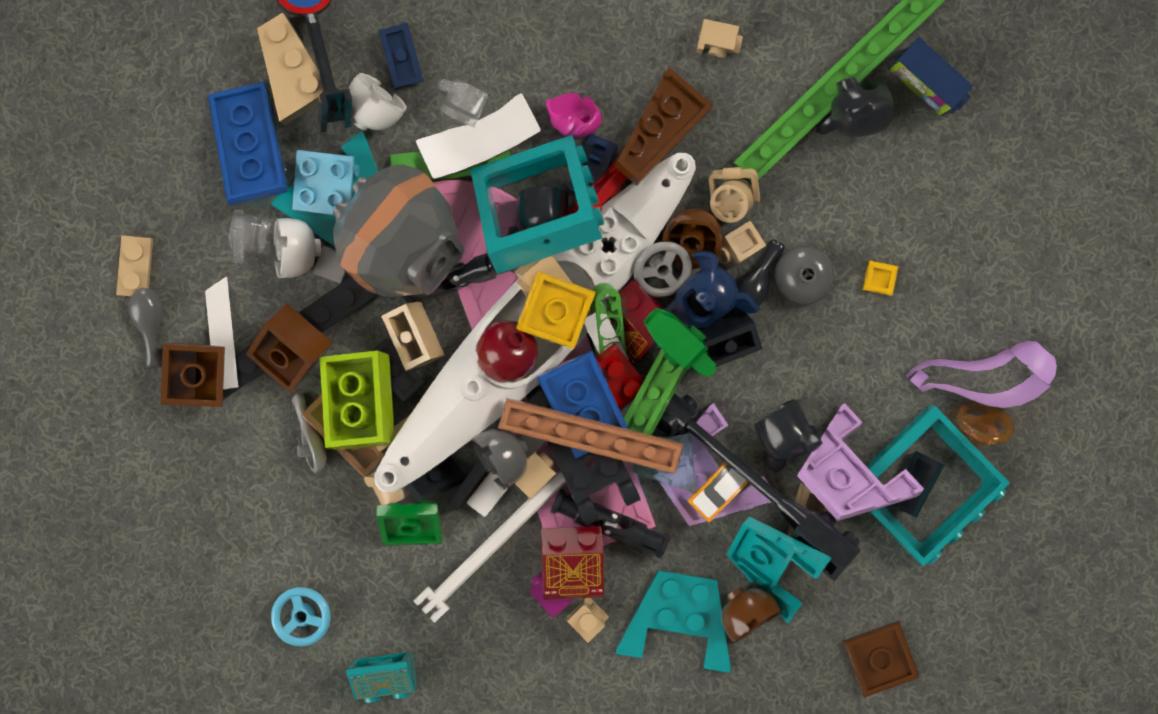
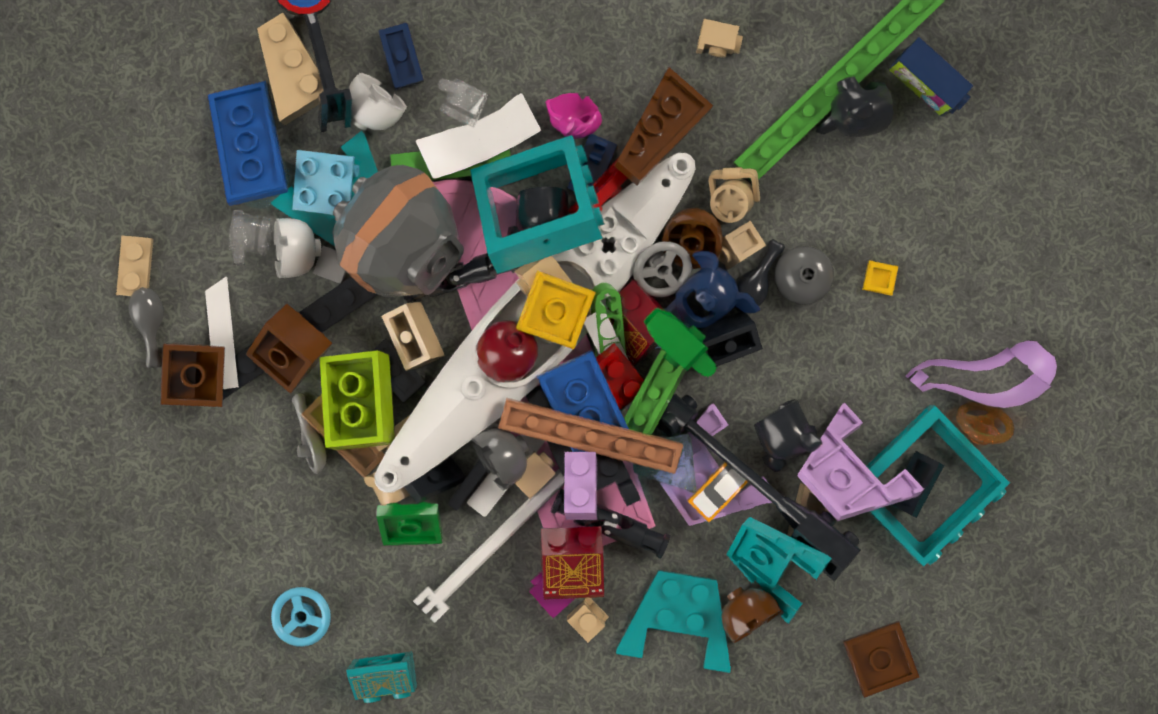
none -> lavender brick [564,452,597,520]

